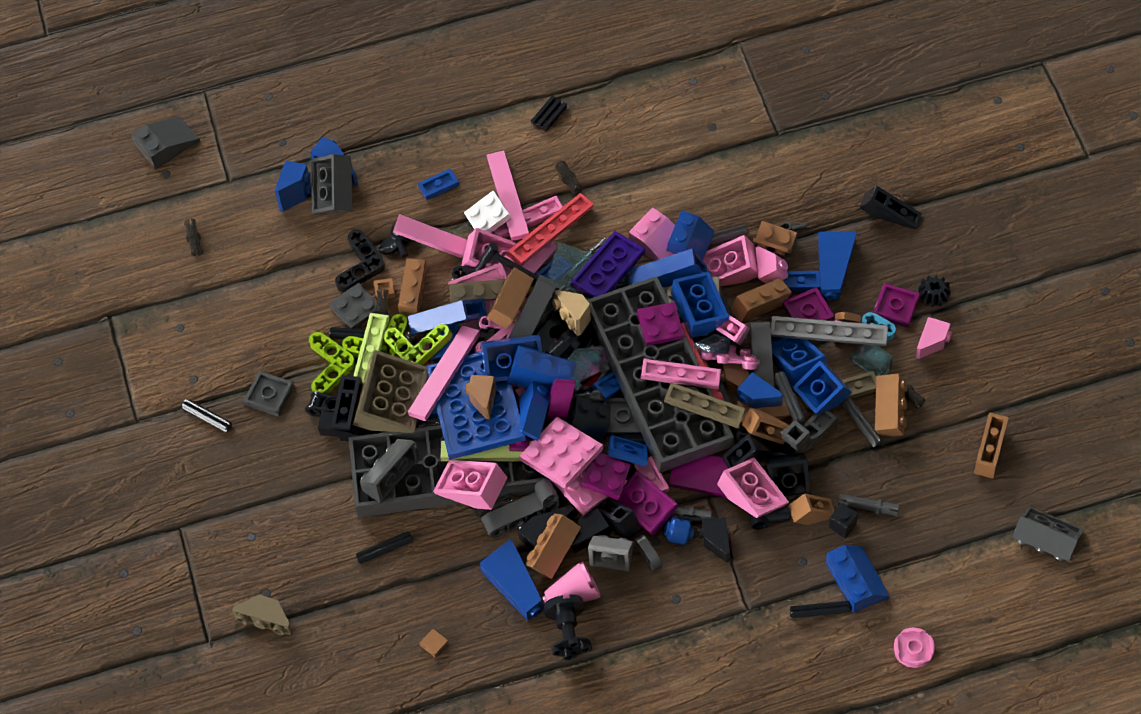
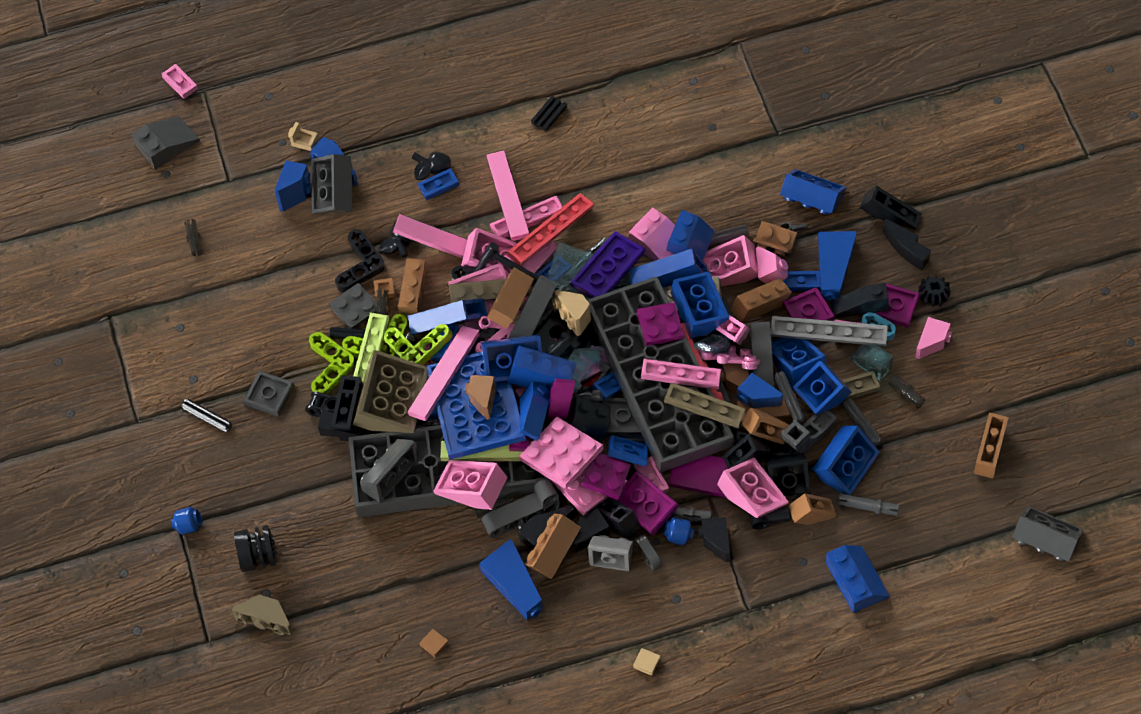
black axle [356,531,413,564] -> none
white plate [464,191,512,233] -> none
bright pink cone [542,561,601,603] -> none
black piece [544,595,592,660] -> none
clear smoke pin [555,161,582,195] -> none
black axle [790,601,850,618] -> none
black brick [829,503,858,538] -> none
medium nougat tile [834,312,861,323] -> none
medium nougat brick [875,374,907,437] -> none
bright pink tile [893,627,935,668] -> none
none -> bright pink plate [162,64,198,99]
none -> blue head [171,507,202,535]
none -> black wheel [234,525,277,573]
none -> tan bracket [288,122,318,151]
none -> black piece [412,152,451,180]
none -> tan tile [633,648,660,676]
none -> blue slope [780,169,847,214]
none -> blue slope [812,426,880,495]
none -> black slope [831,283,890,318]
none -> black slope [883,219,931,270]

